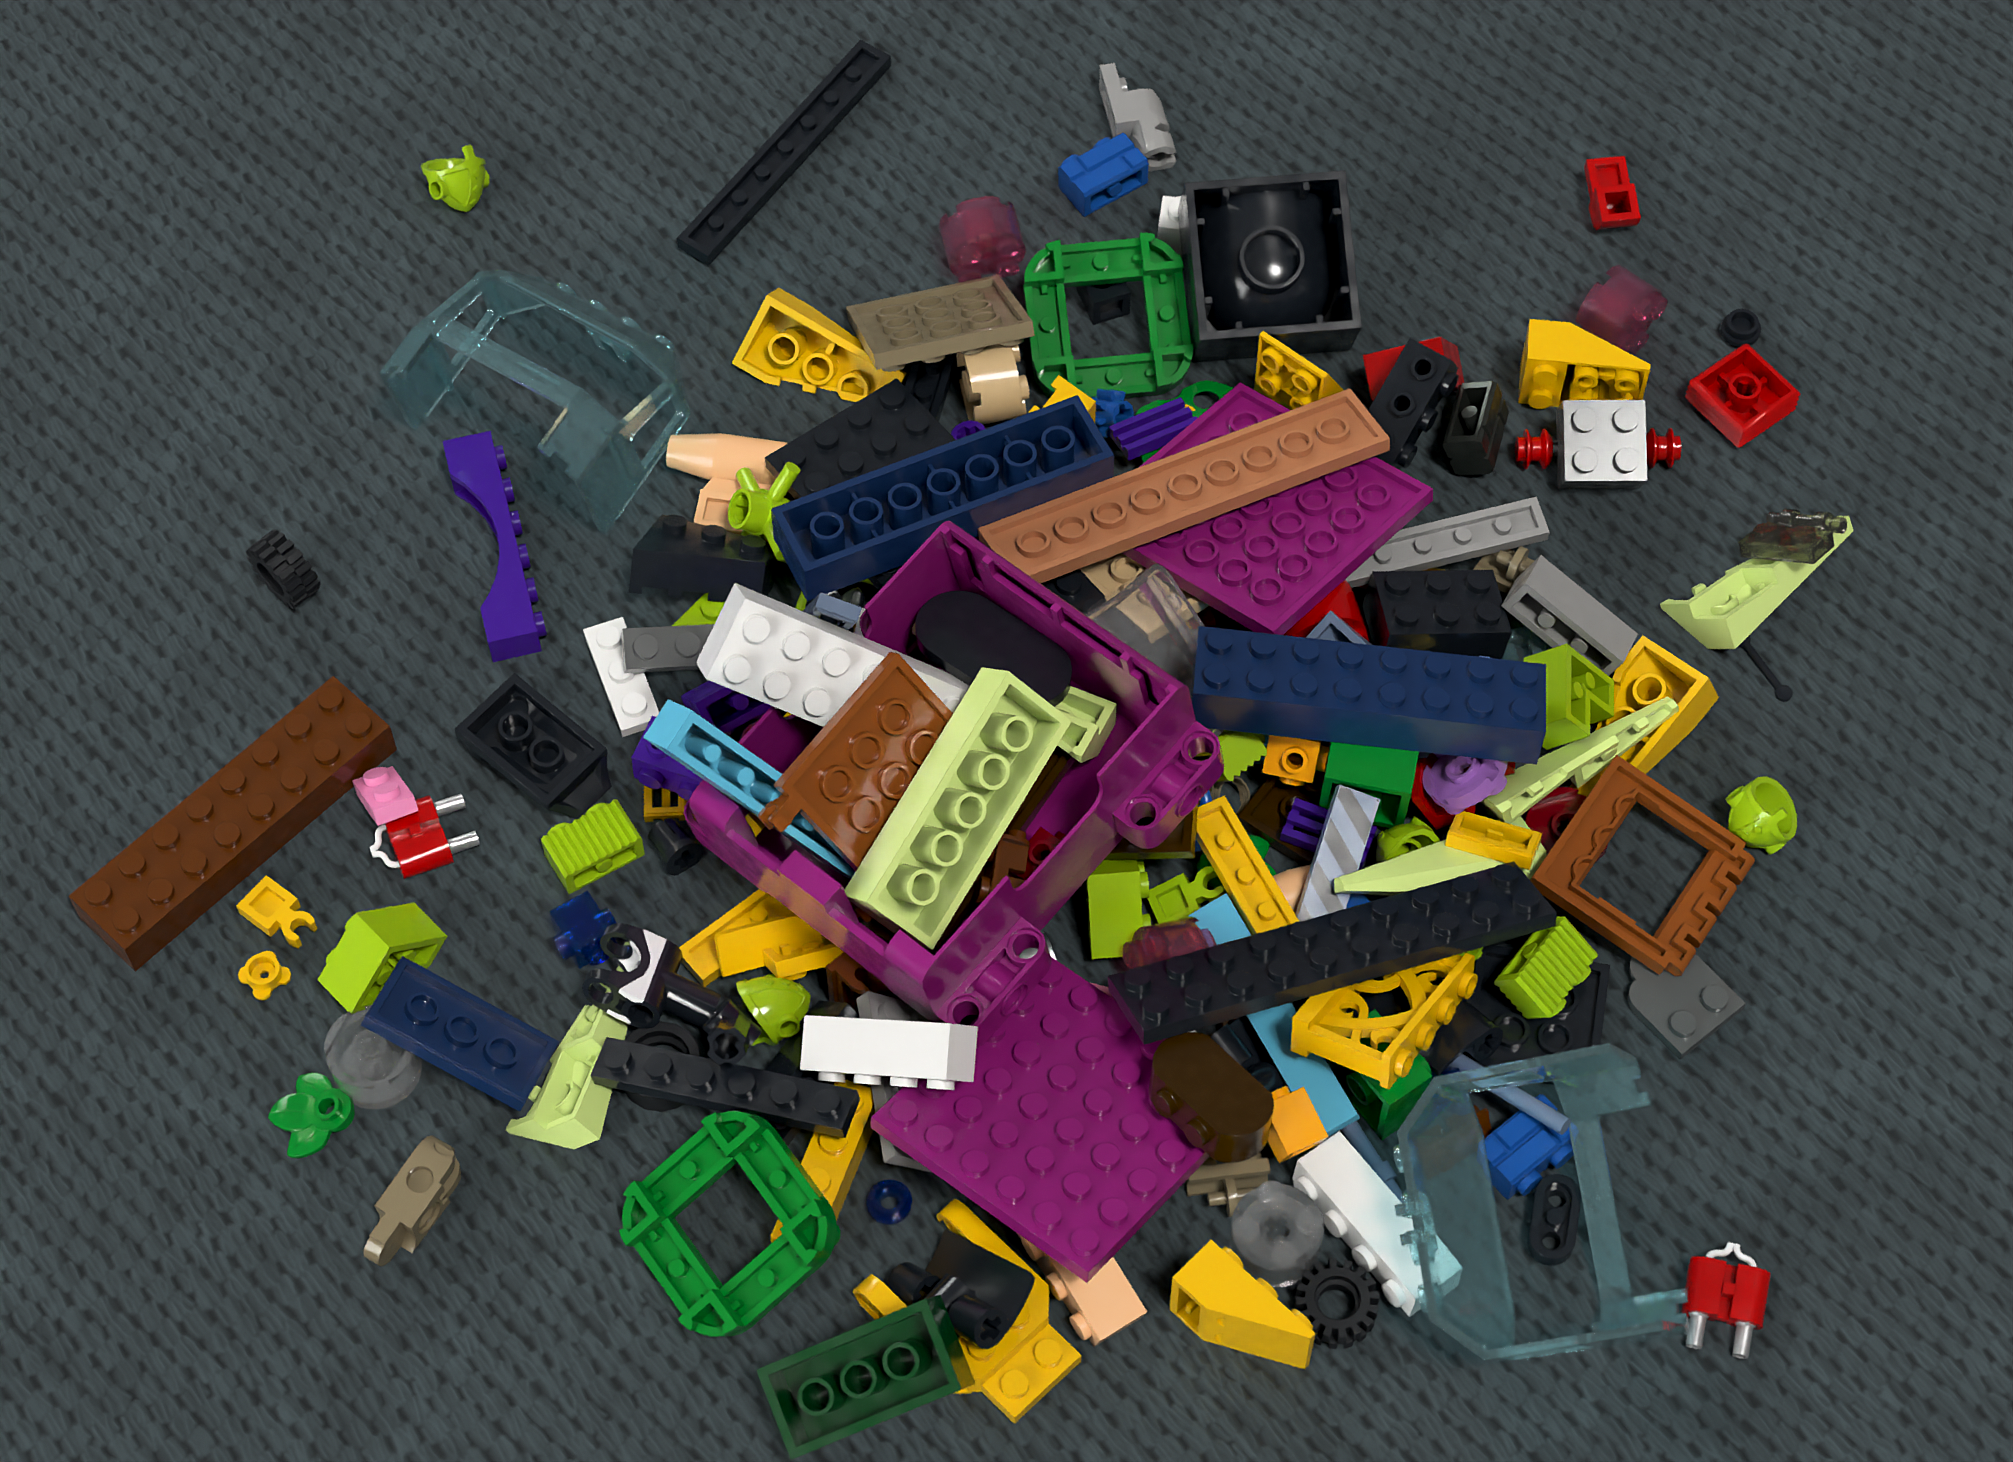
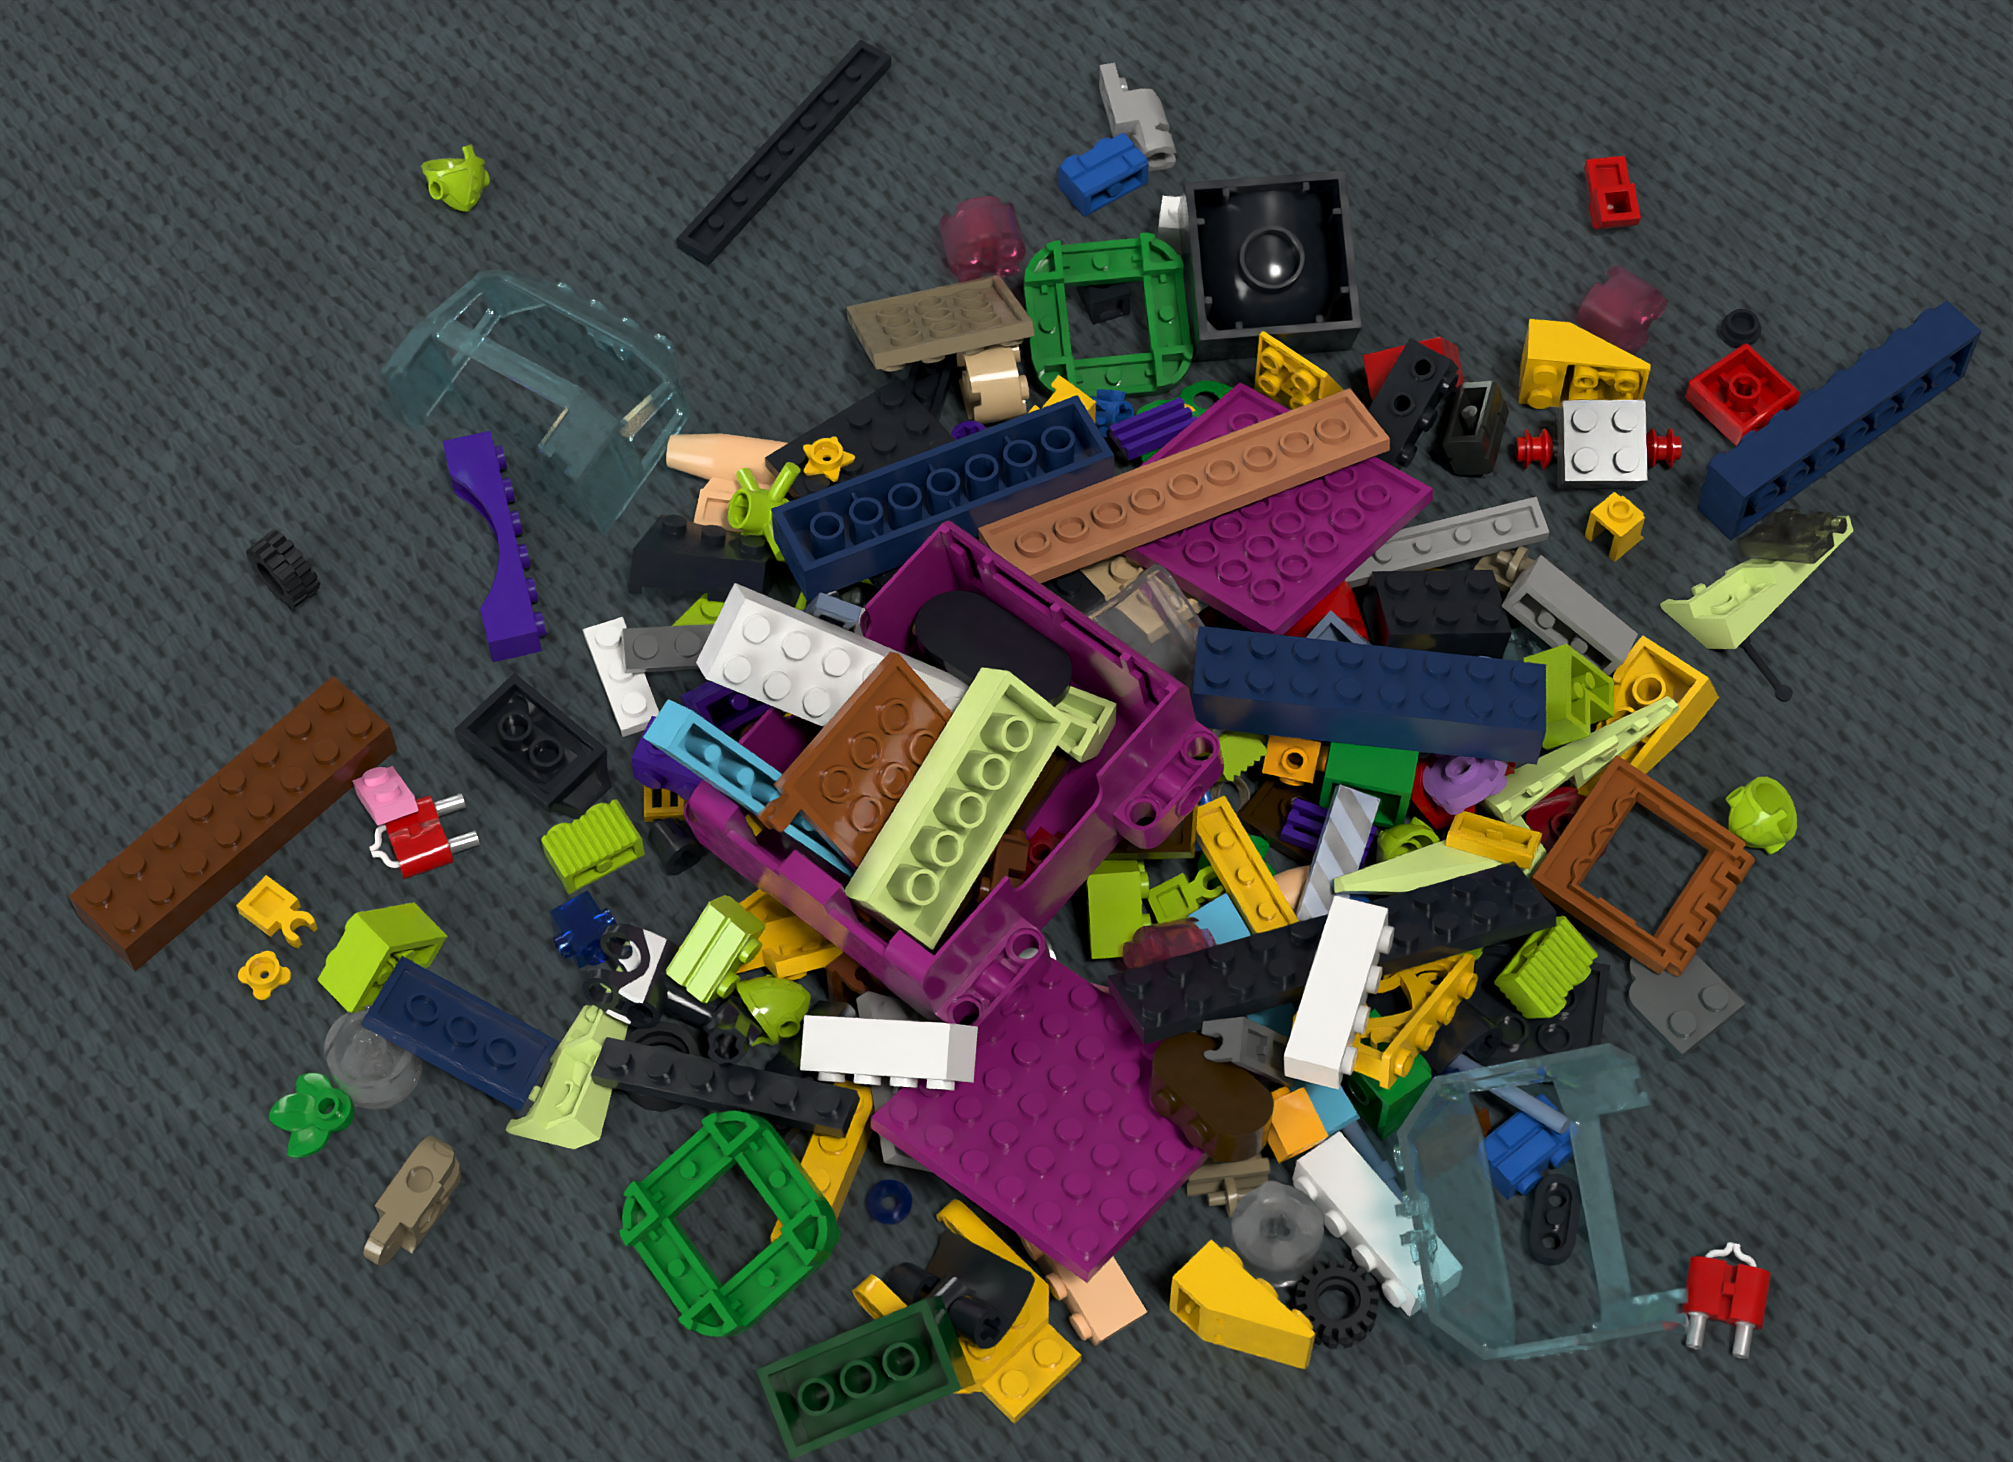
yellow wedge [732,288,907,402] -> none
none -> brick [666,895,766,1003]
none -> yellow plate [803,436,855,482]
none -> dark grey hinge [1202,1017,1295,1087]
none -> white brick [1284,896,1394,1090]
none -> yellow window [1584,492,1645,562]
none -> dark blue brick [1697,300,1982,541]

